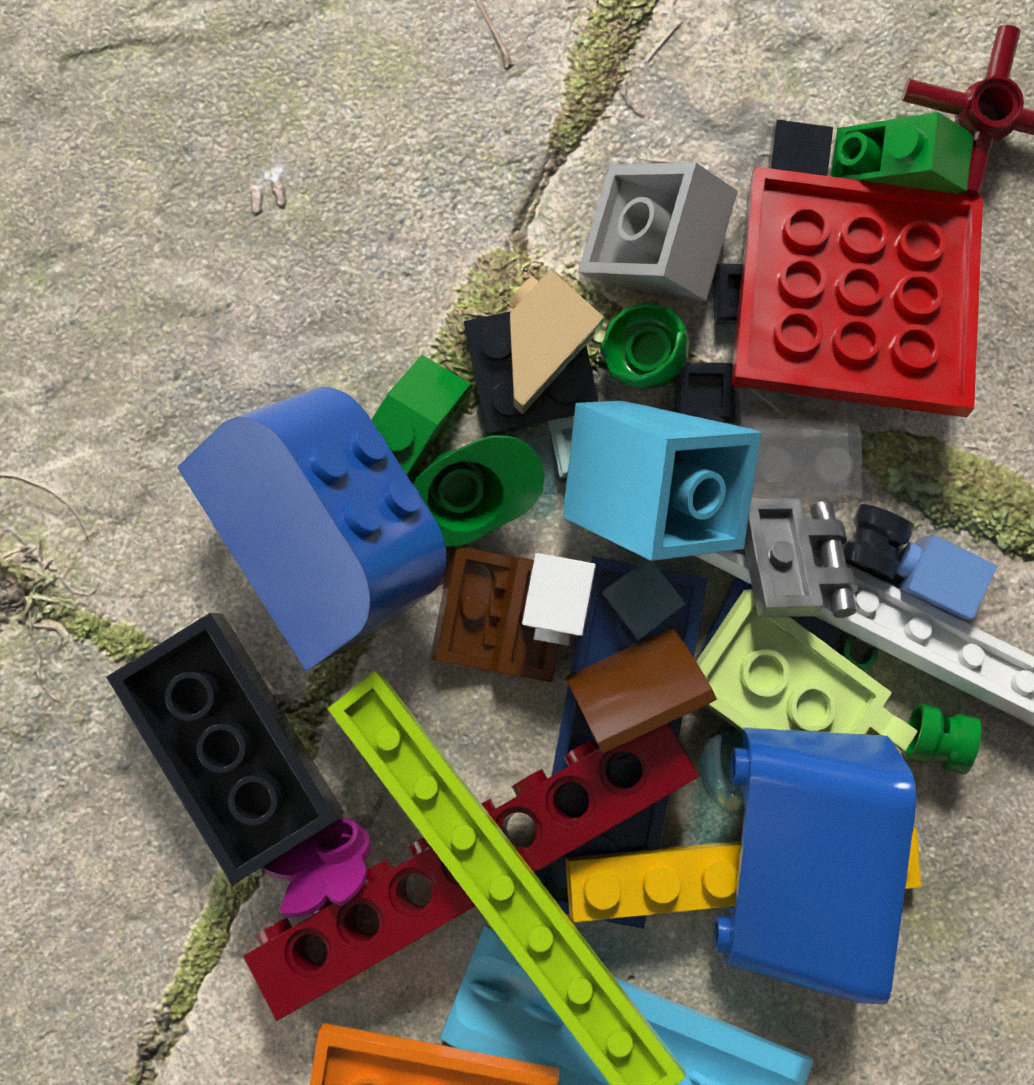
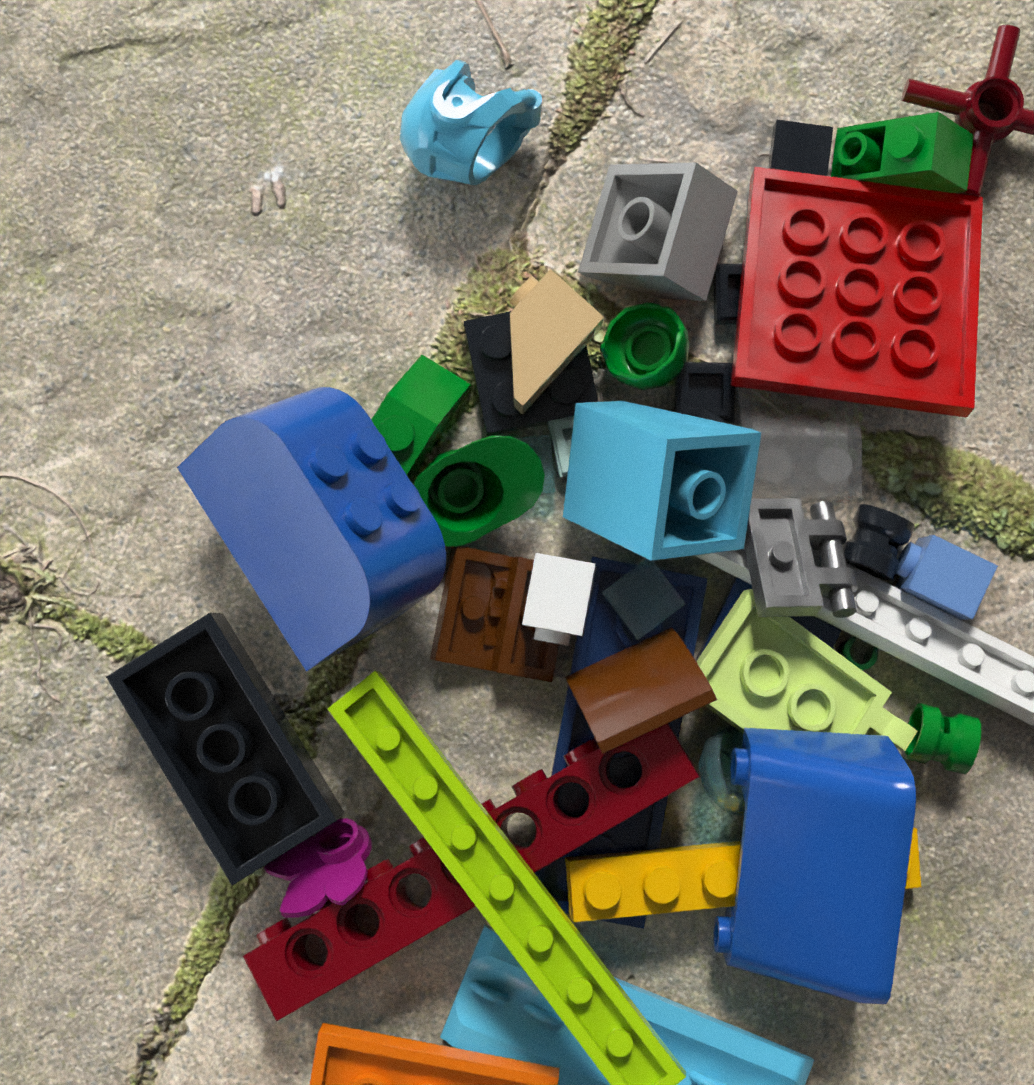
none -> medium azure helmet [400,60,542,186]

